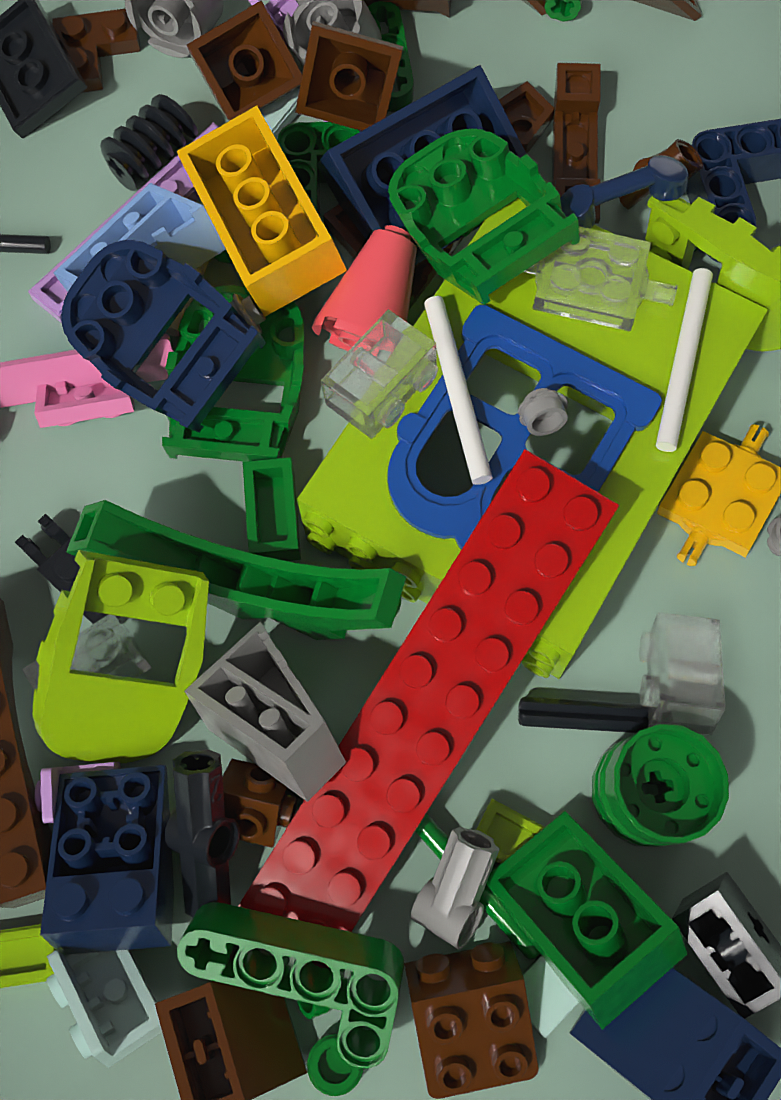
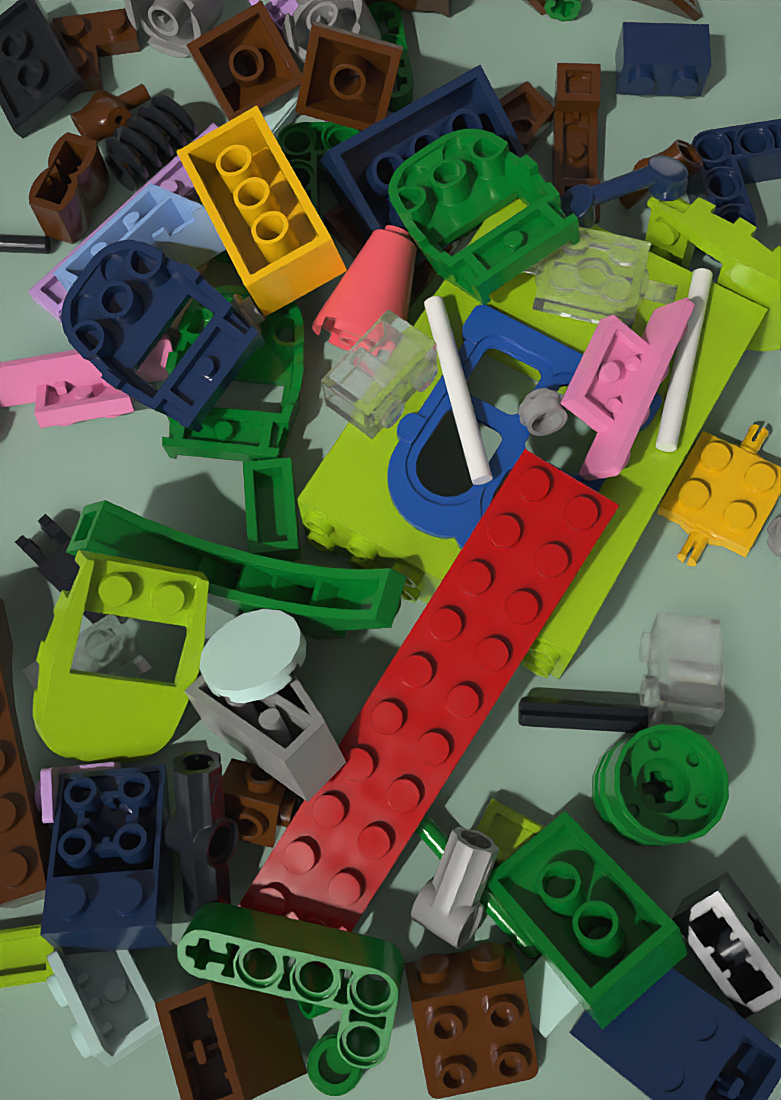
none -> reddish brown brick [29,132,110,244]
none -> reddish brown piece [70,83,151,144]
none -> light aqua tile [199,609,306,703]
none -> bright pink bracket [561,297,695,481]
none -> dark blue brick [615,22,711,97]

